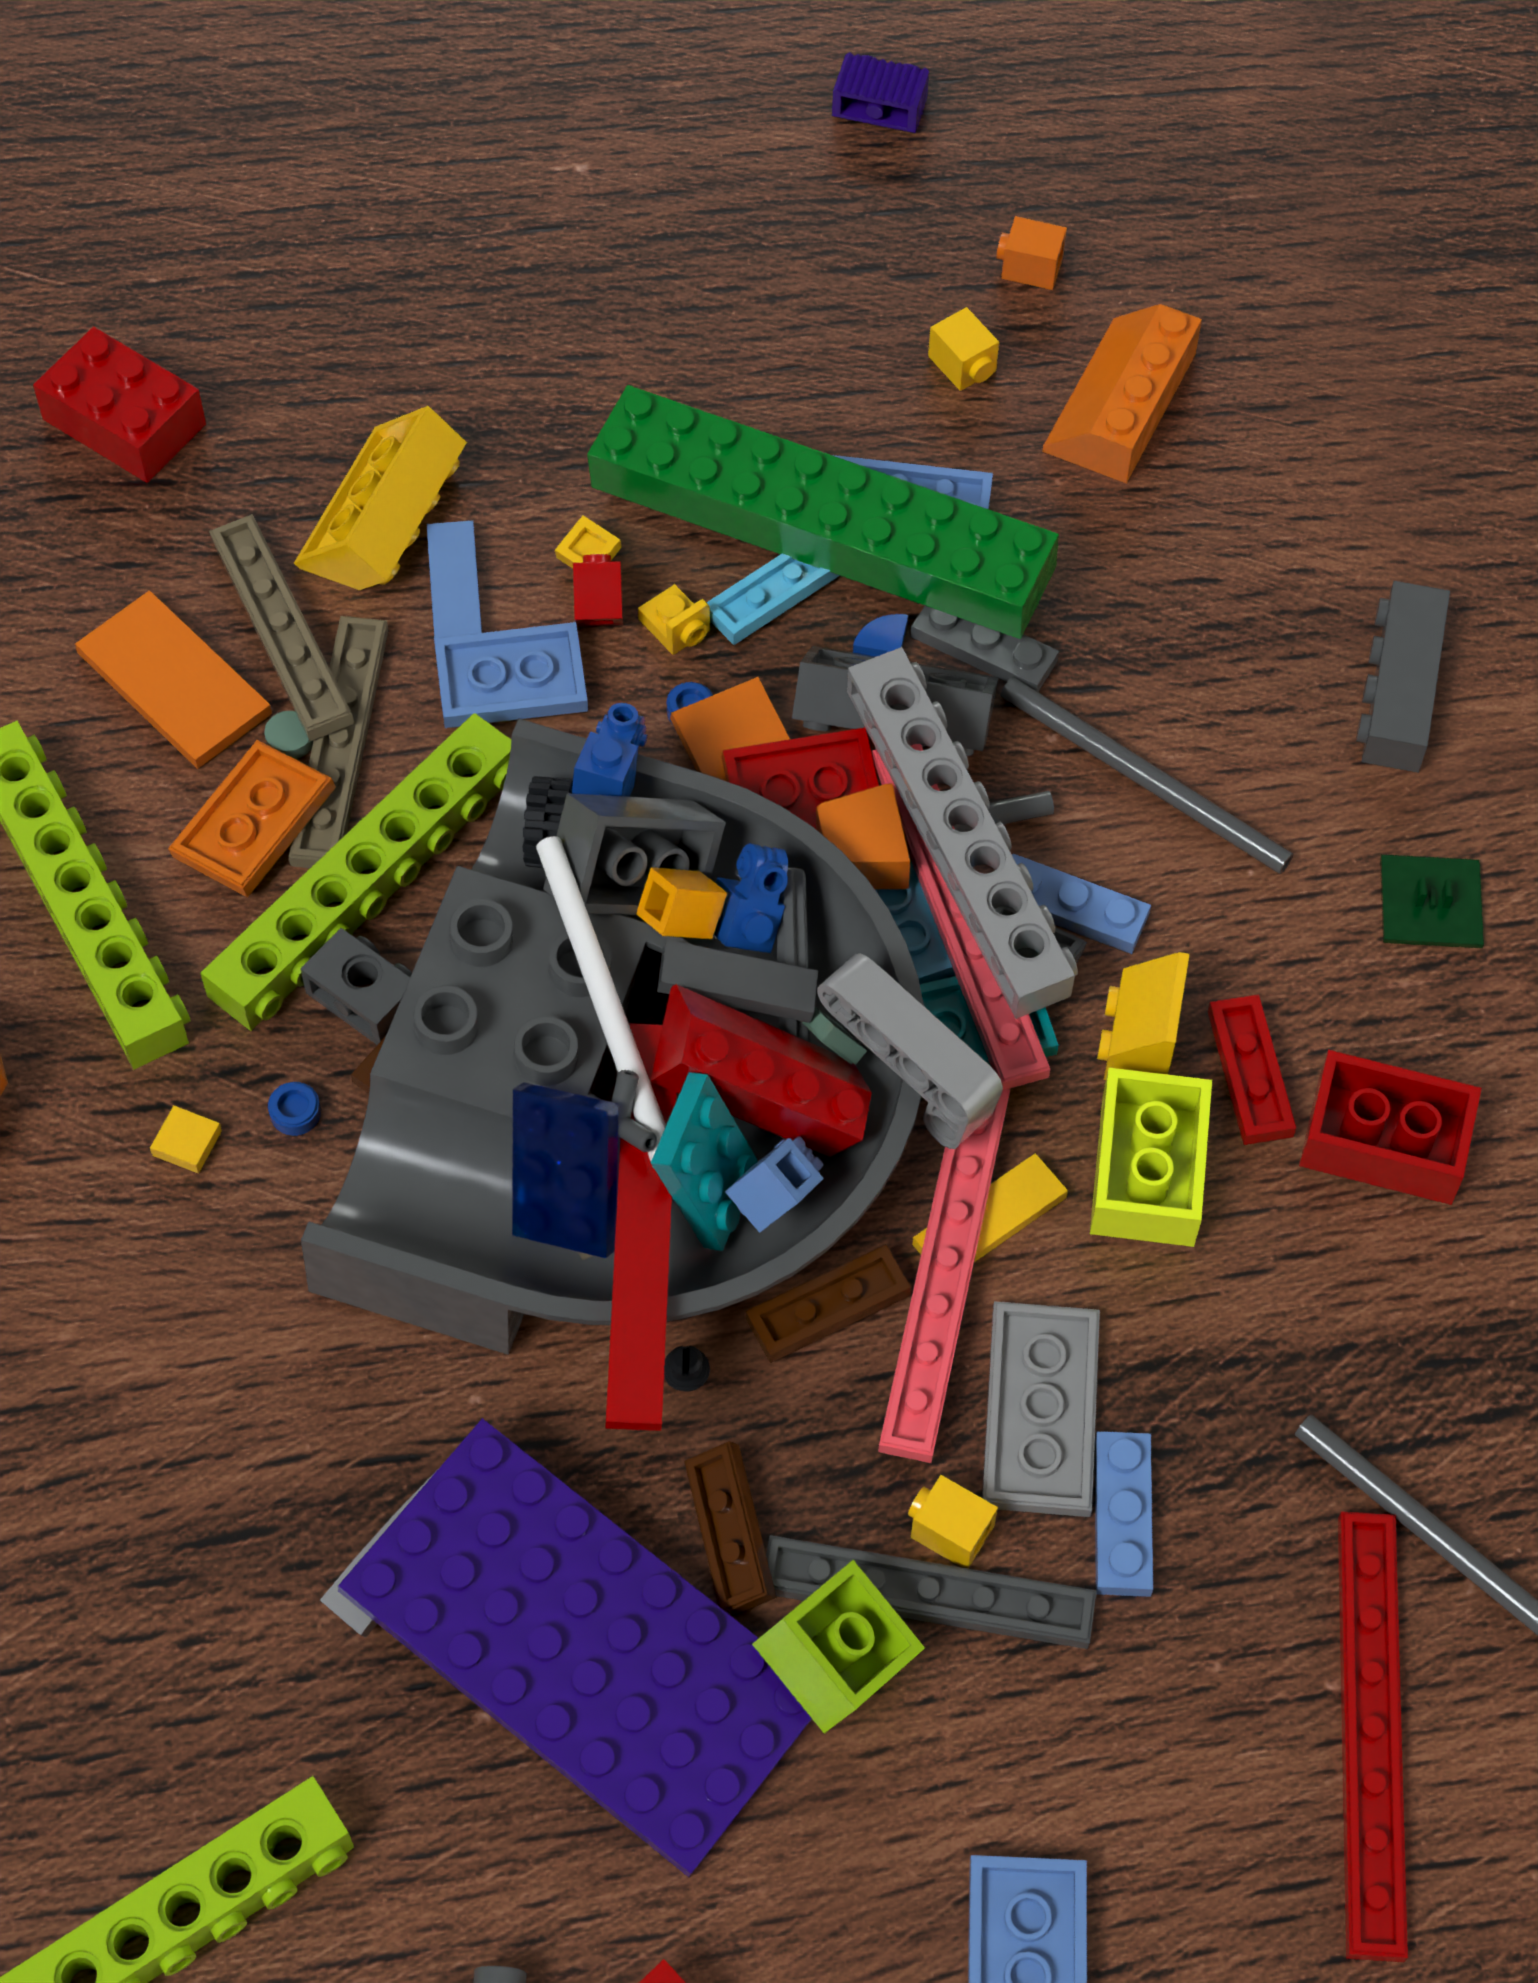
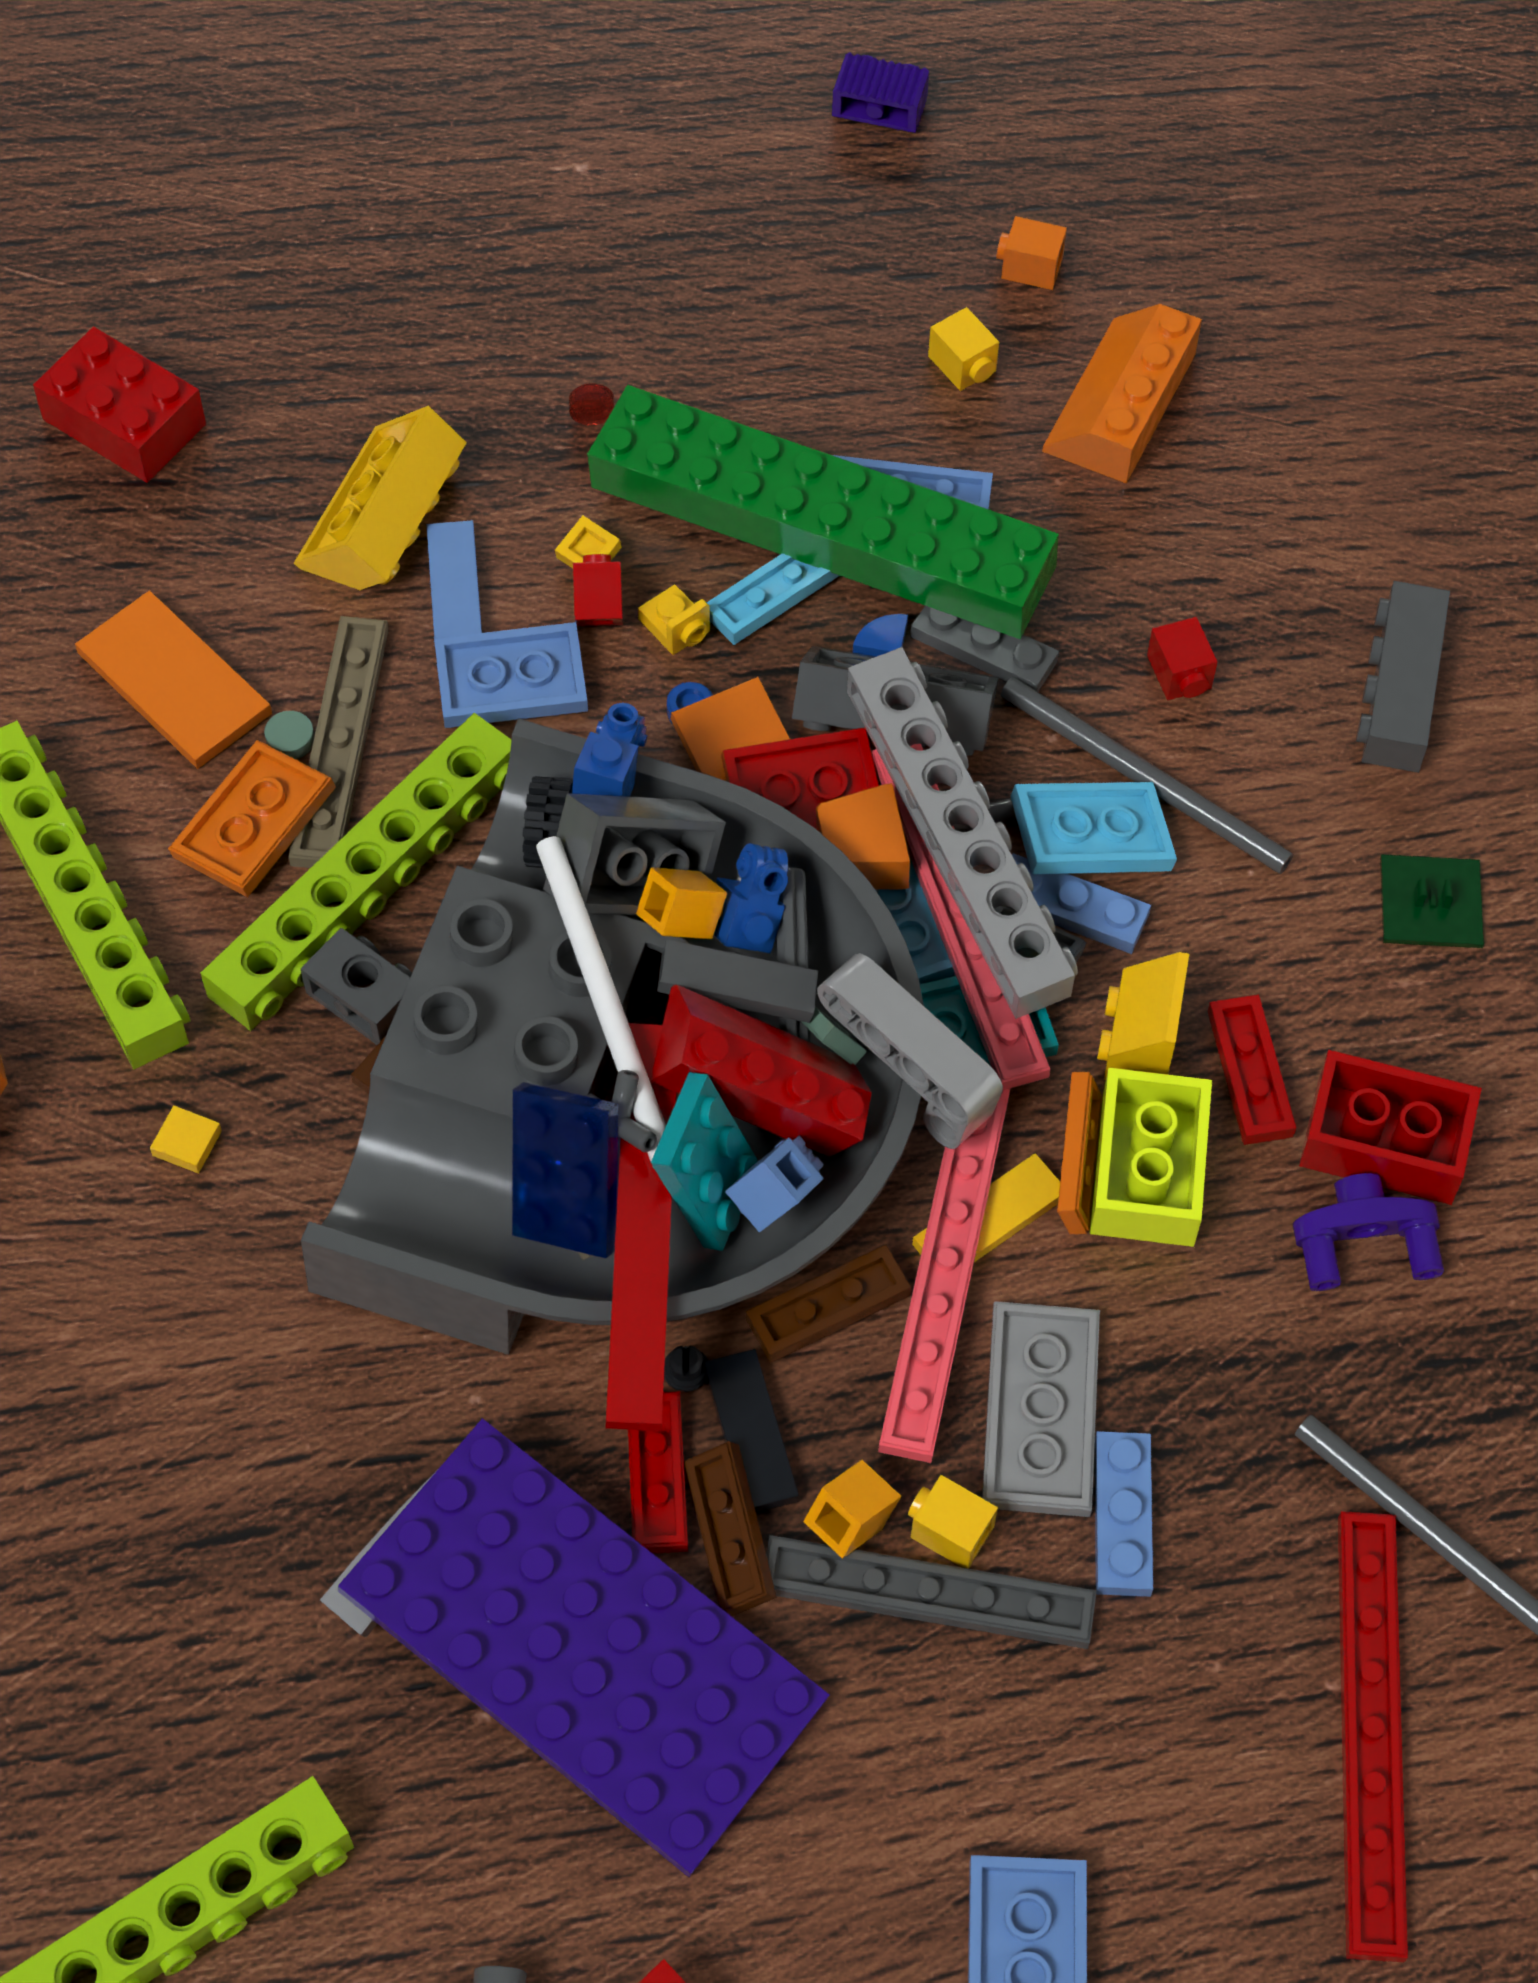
dark tan tile [209,514,355,741] -> none
blue tile [268,1082,321,1136] -> none
lime brick [752,1560,925,1733] -> none
none -> clear red tile [569,383,615,425]
none -> red tile [628,1391,688,1554]
none -> black tile [704,1349,799,1513]
none -> light orange brick [803,1460,901,1559]
none -> medium azure plate [1010,782,1177,874]
none -> orange tile [1057,1072,1102,1234]
none -> red brick [1147,617,1218,701]
none -> dark purple connector [1293,1173,1444,1291]

